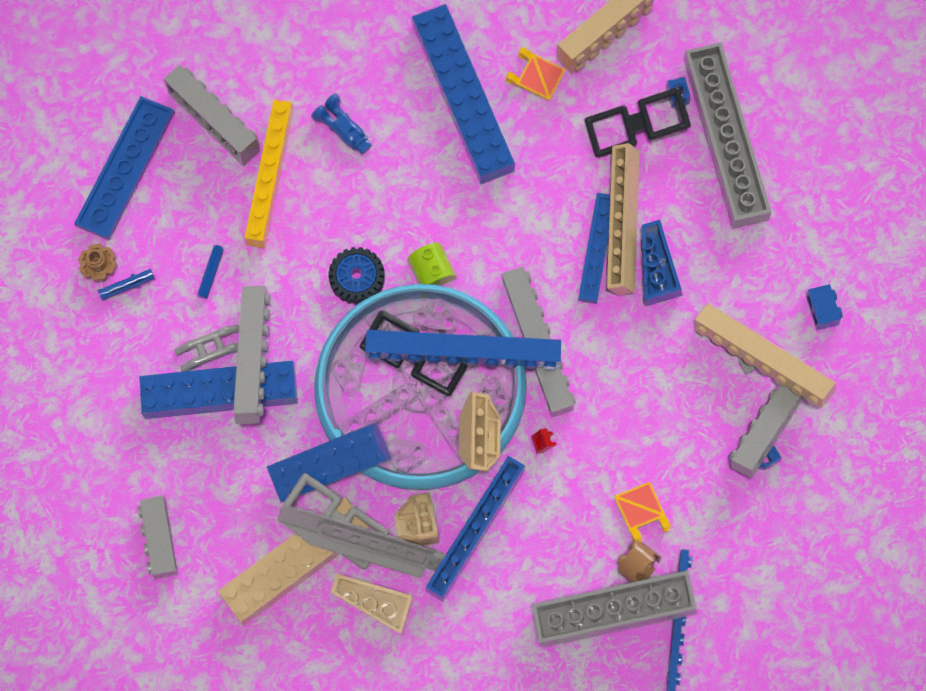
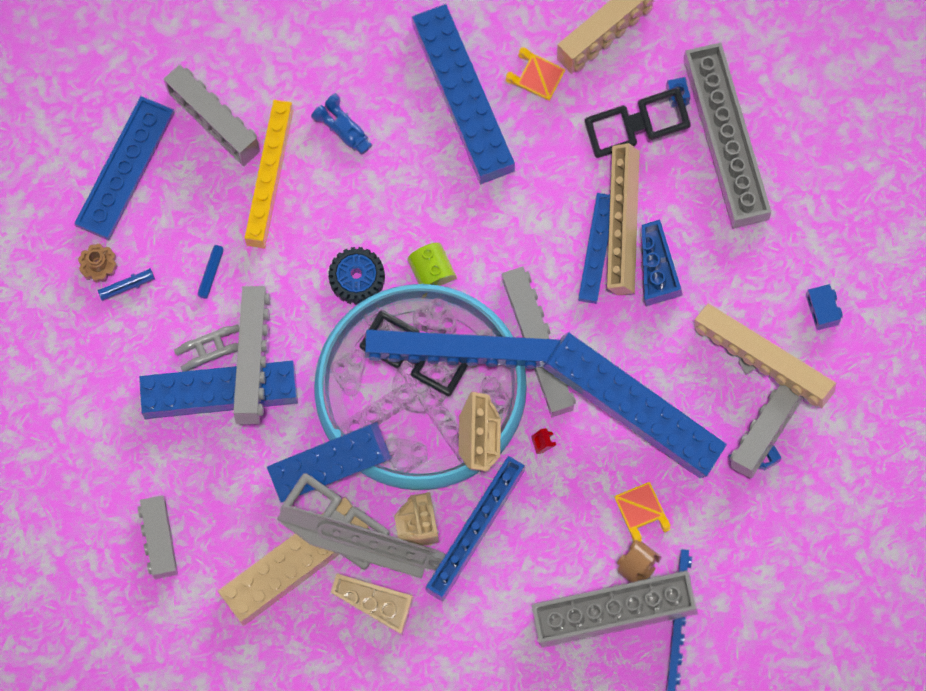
none -> blue brick [542,332,727,478]

